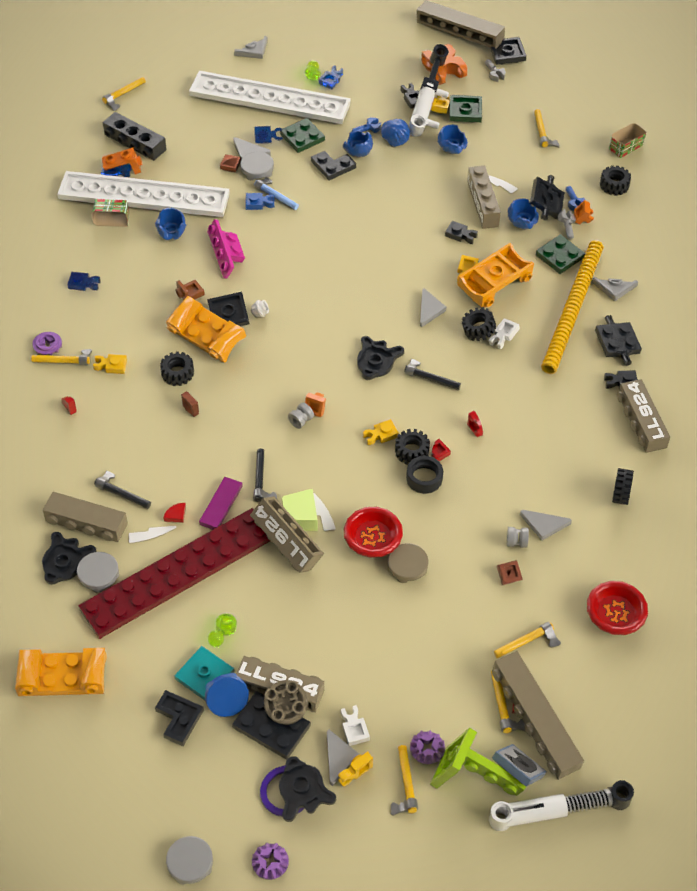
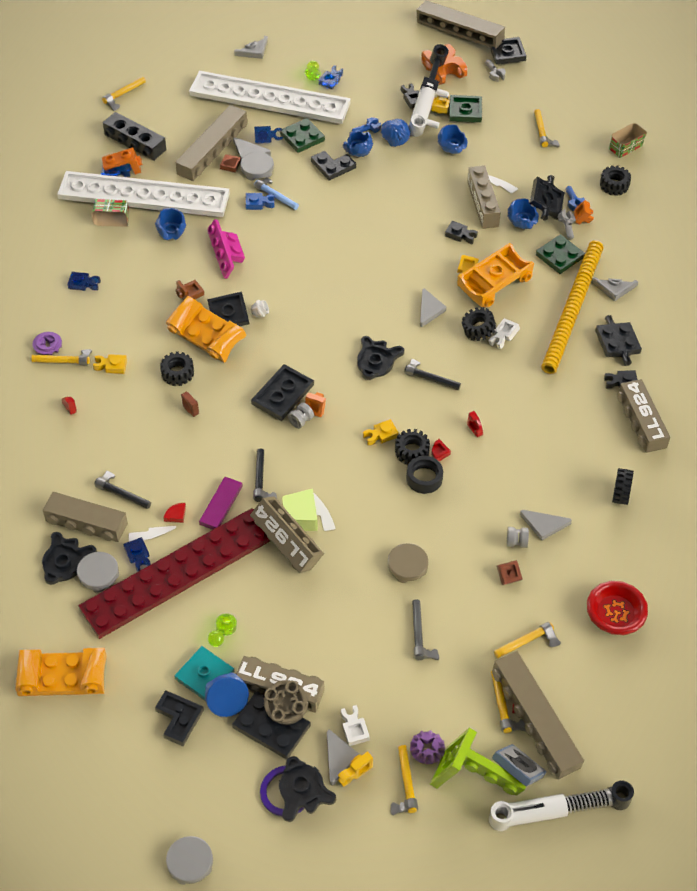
medium lavender gear [252,842,289,880] -> none
red piece [343,506,403,558] -> none
none -> clear blue plate [123,537,151,572]
none -> brick [175,105,248,181]
none -> black plate [251,364,314,421]
none -> dark grey piece [412,599,439,660]

